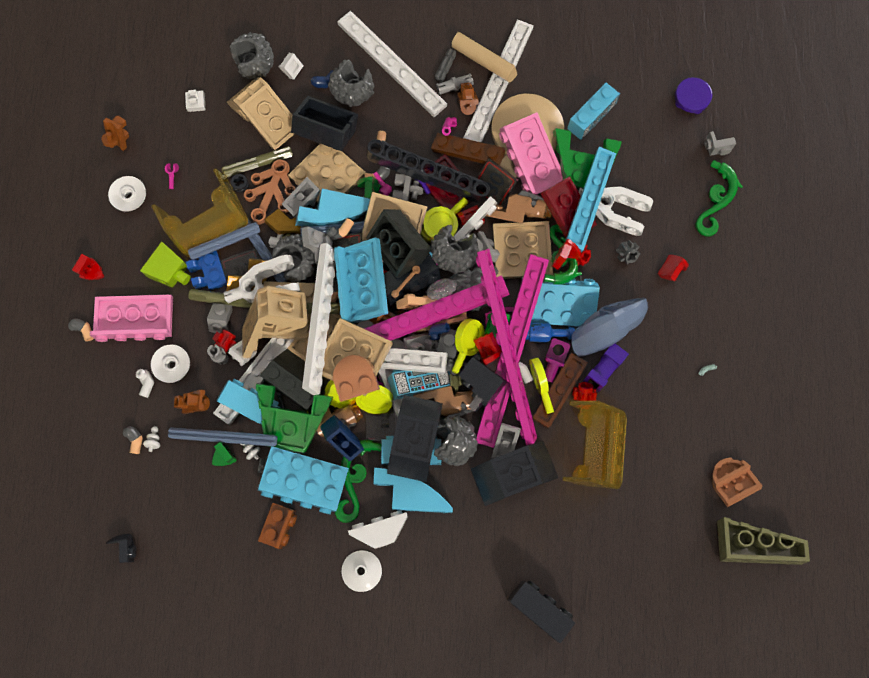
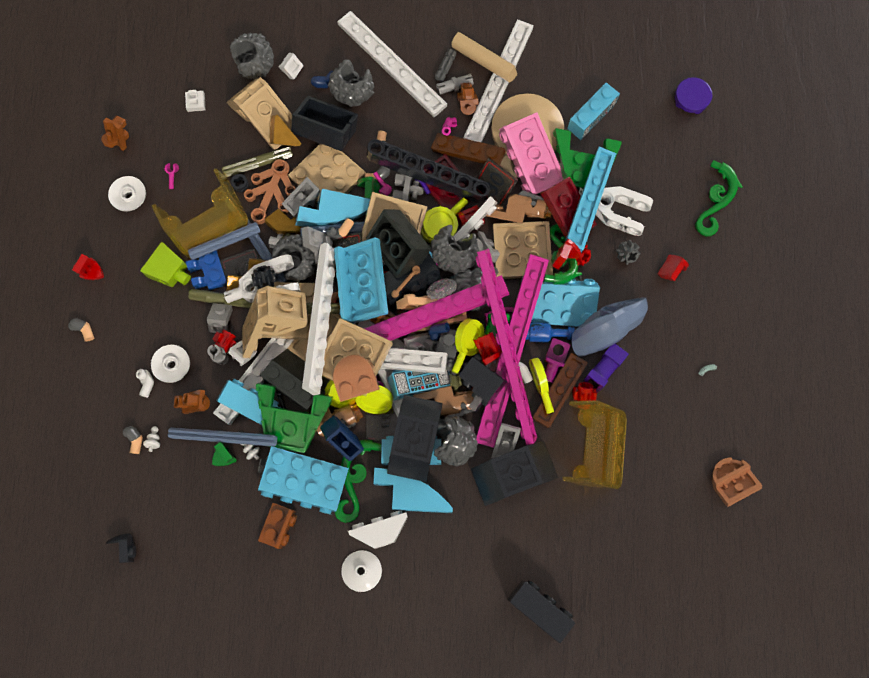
bright pink bracket [90,295,173,342] -> none
light grey bracket [704,131,736,156] -> none
olive wedge [717,517,810,565] -> none
none -> black gear [251,265,276,289]
none -> pearl gold slope [269,114,301,146]

